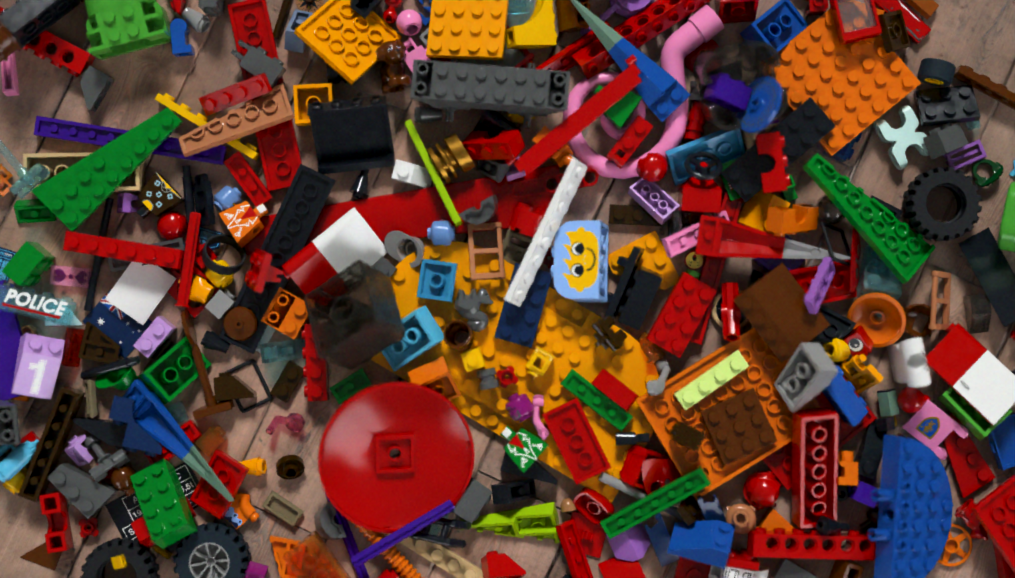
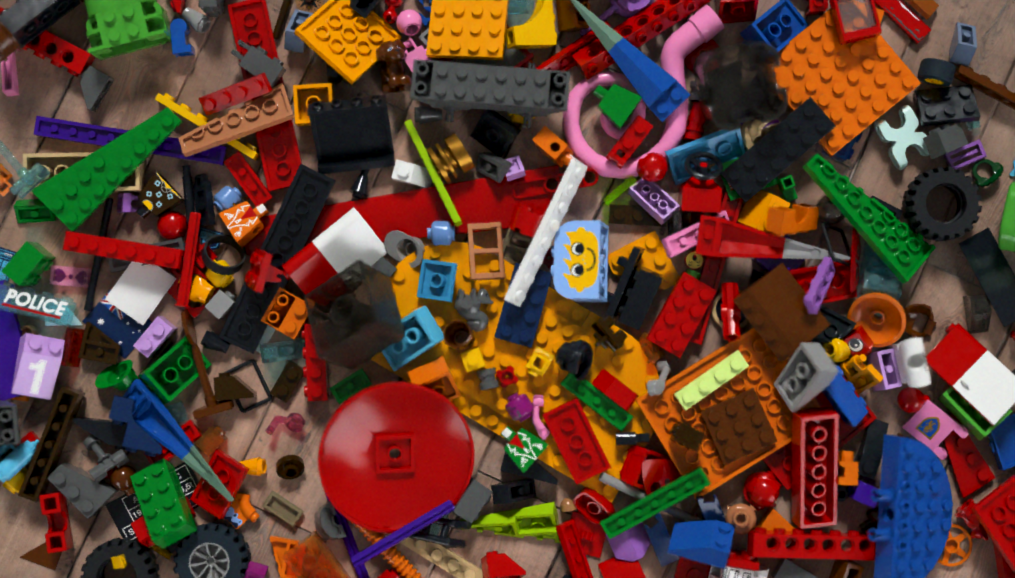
lavender bracket [64,434,93,466] -> none
red plate [79,517,99,538] -> none
black piece [80,356,141,380] -> none
dark tan tile [84,379,97,418] -> none
reddish brown piece [223,306,257,341] -> none
dark grey cylinder [459,195,498,224] -> none
red arch [462,130,525,160] -> none
red piece [505,54,642,175] -> none
dark brown plate [677,495,700,526] -> none
dark purple brick [703,73,752,113] -> none
blue piece [736,76,782,133] -> none
red arch [755,131,790,194] -> none
black cone [816,516,850,535] -> none
piece [875,388,900,432] -> none
dark brown plate [878,9,911,53] -> none
nougat window [929,270,951,330] -> none
none -> black helmet [555,340,593,381]
none -> clear neon green tile [602,176,637,207]
none -> lavender brick [866,348,902,392]
none -> sand blue slope [949,22,977,66]

